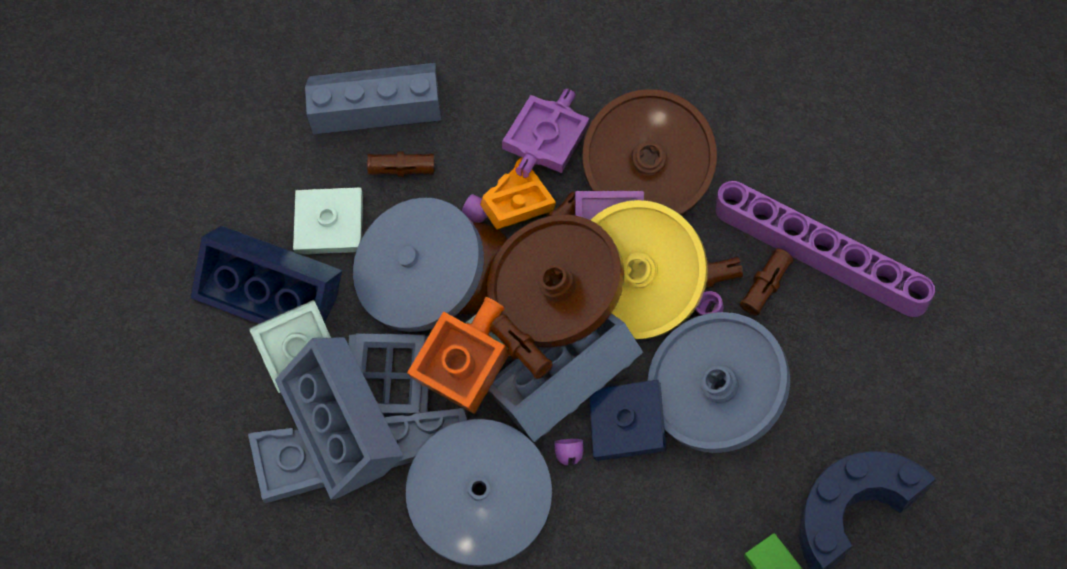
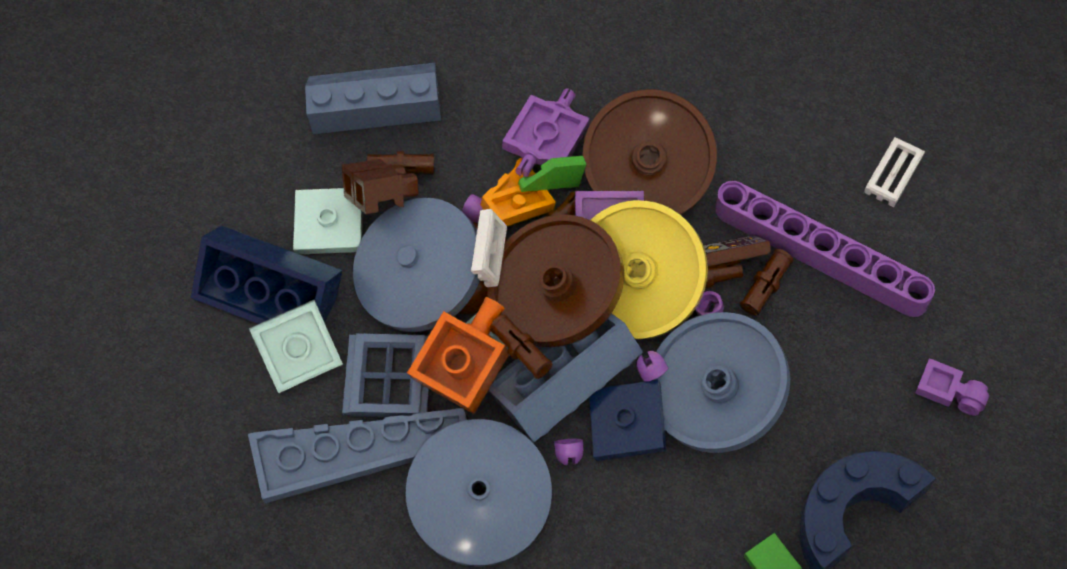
sand blue slope [275,337,403,500] -> none
none -> reddish brown hips [342,159,418,214]
none -> white tile [471,209,507,287]
none -> bright green tile [518,156,586,192]
none -> medium lavender hinge [636,351,668,382]
none -> reddish brown tile [703,235,771,266]
none -> white tile [864,137,925,207]
none -> medium lavender plate [915,358,989,416]

